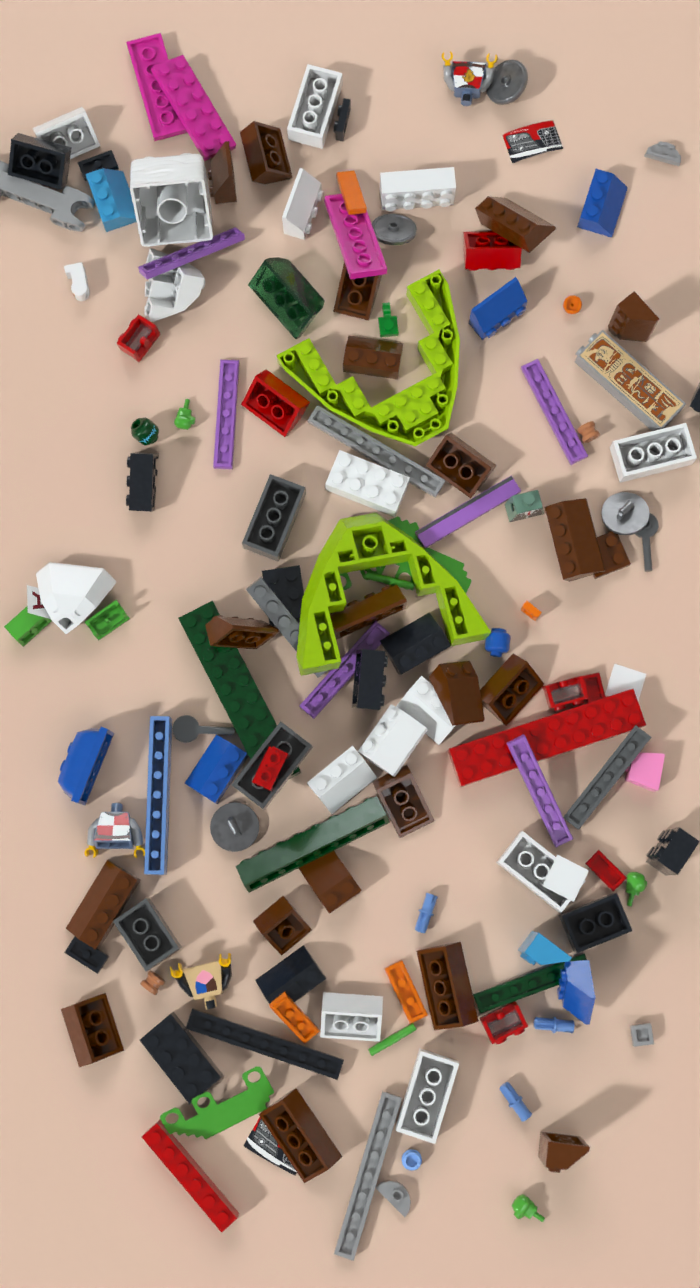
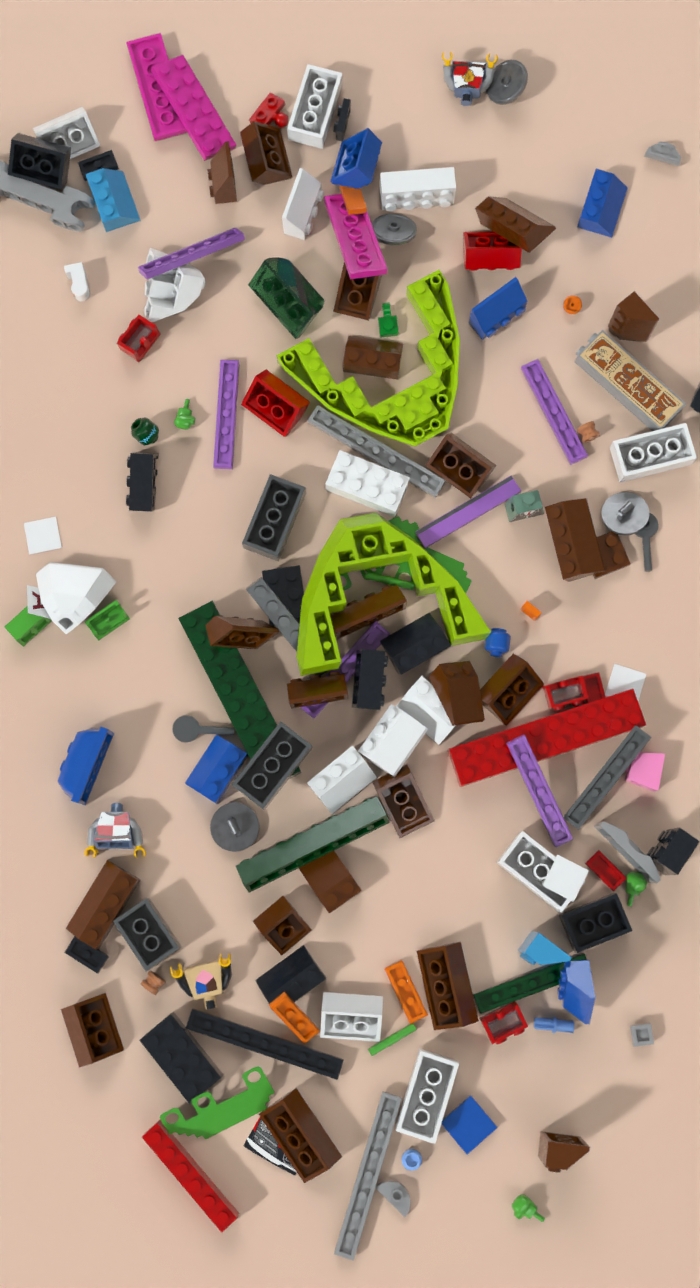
white brick [130,153,213,247] -> none
medium blue brick [144,716,172,875] -> none
red window [252,746,289,792] -> none
medium blue axle [415,893,438,933] -> none
medium blue axle [500,1082,532,1122] -> none
sticker [503,120,563,163] -> none
none -> white sticker [24,517,62,555]
none -> red plate [249,92,289,128]
none -> reddish brown slope [287,672,348,709]
none -> blue slope [330,128,382,189]
none -> blue tile [441,1095,497,1155]
none -> light grey slope [594,822,661,883]

